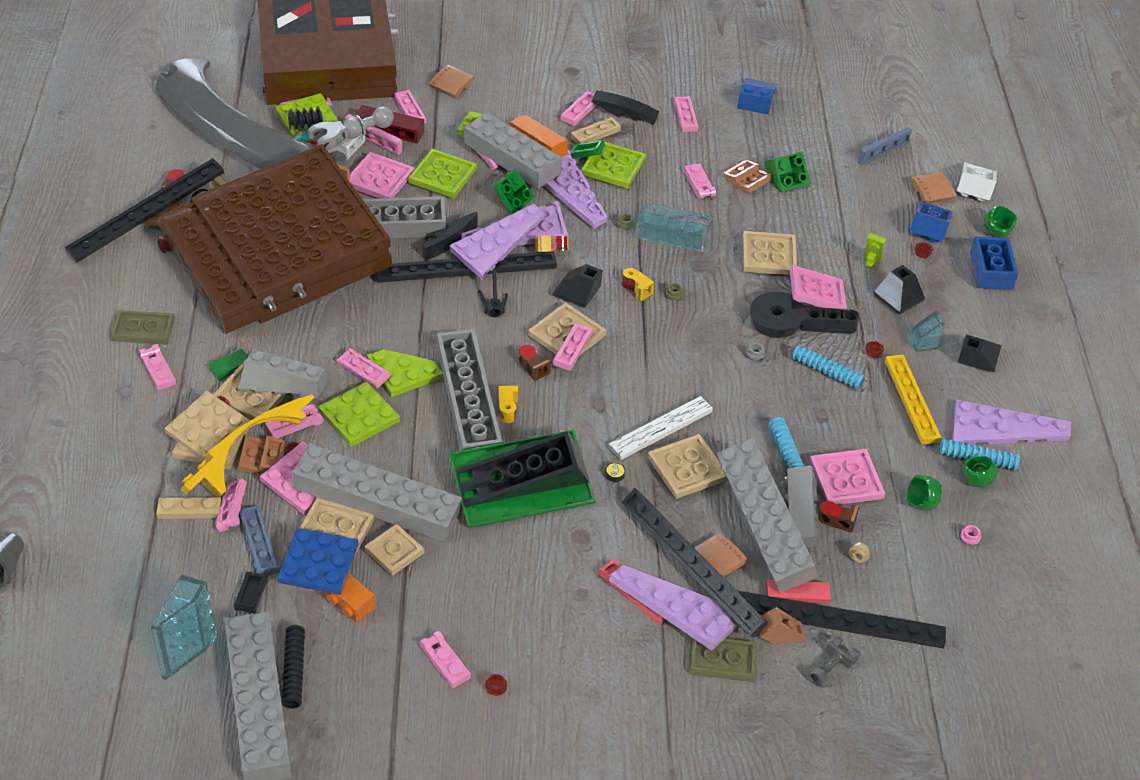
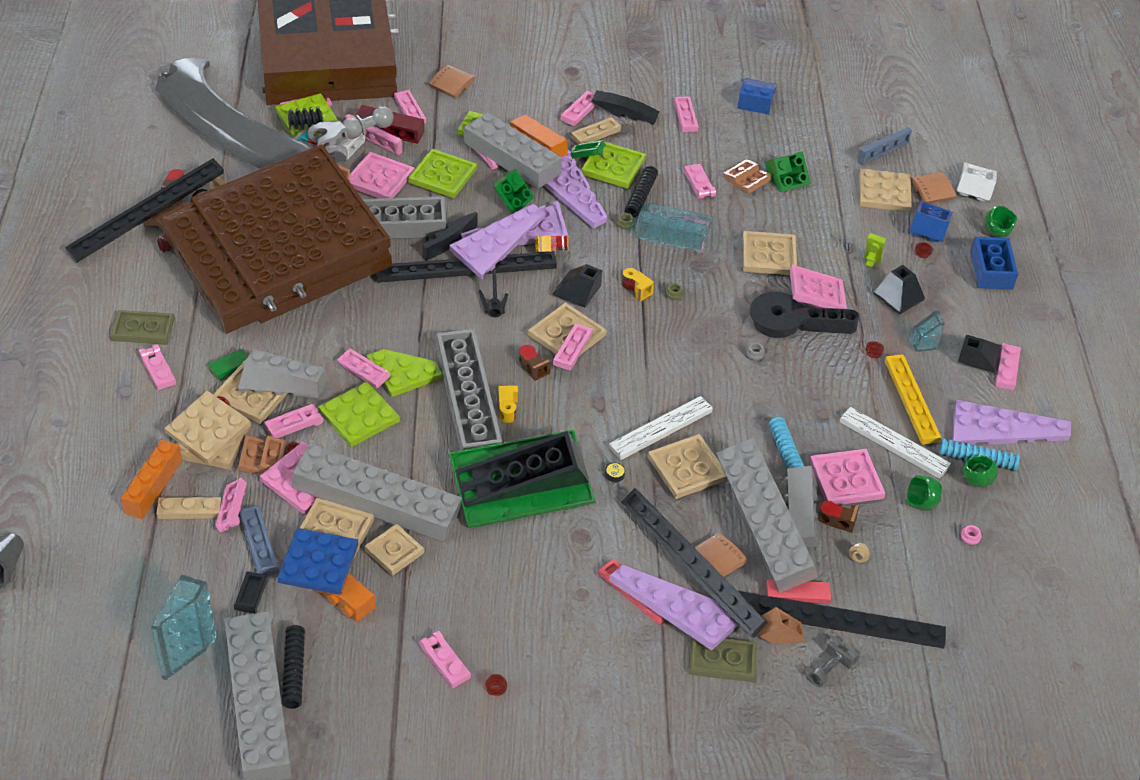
yellow slope [180,394,314,497] -> none
medium azure piece [792,344,865,390] -> none
none -> orange brick [121,440,182,520]
none -> black piece [624,165,658,218]
none -> white tile [840,407,951,479]
none -> tan plate [859,169,912,212]
none -> bright pink plate [995,343,1021,391]

